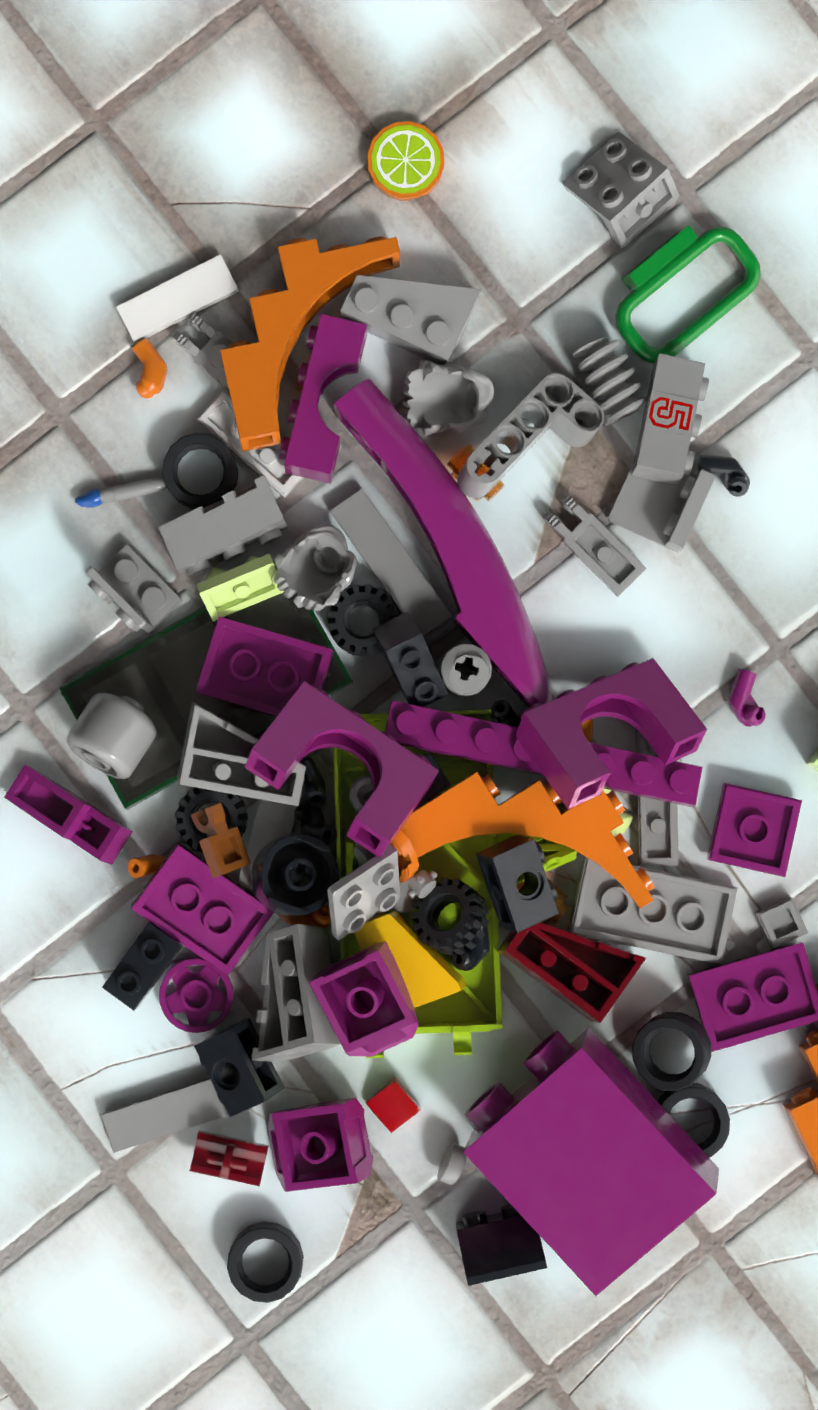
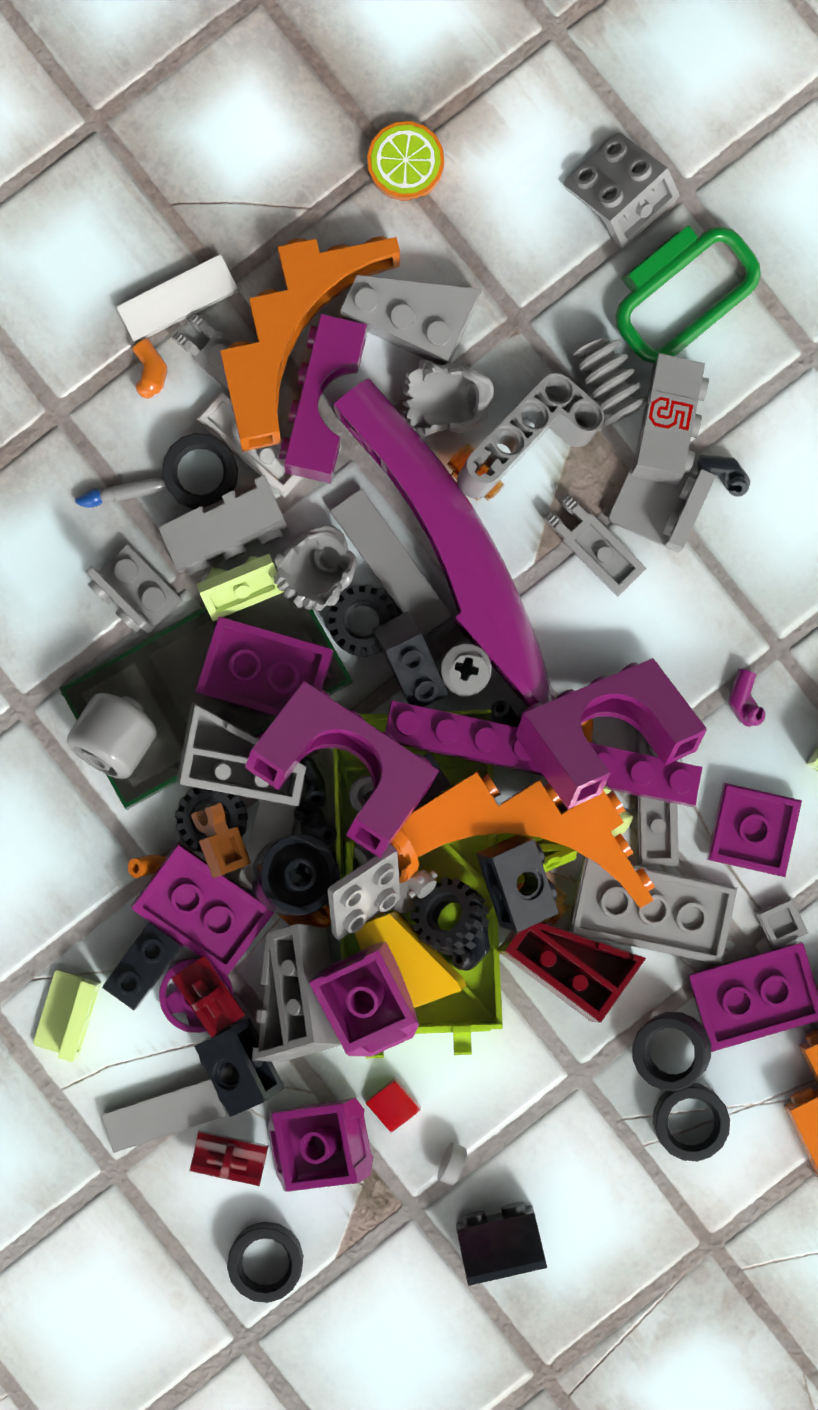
magenta slope [4,764,133,865] -> none
magenta brick [463,1027,719,1296] -> none
none -> yellowish green panel [33,970,101,1062]
none -> dark red hips [172,955,245,1038]

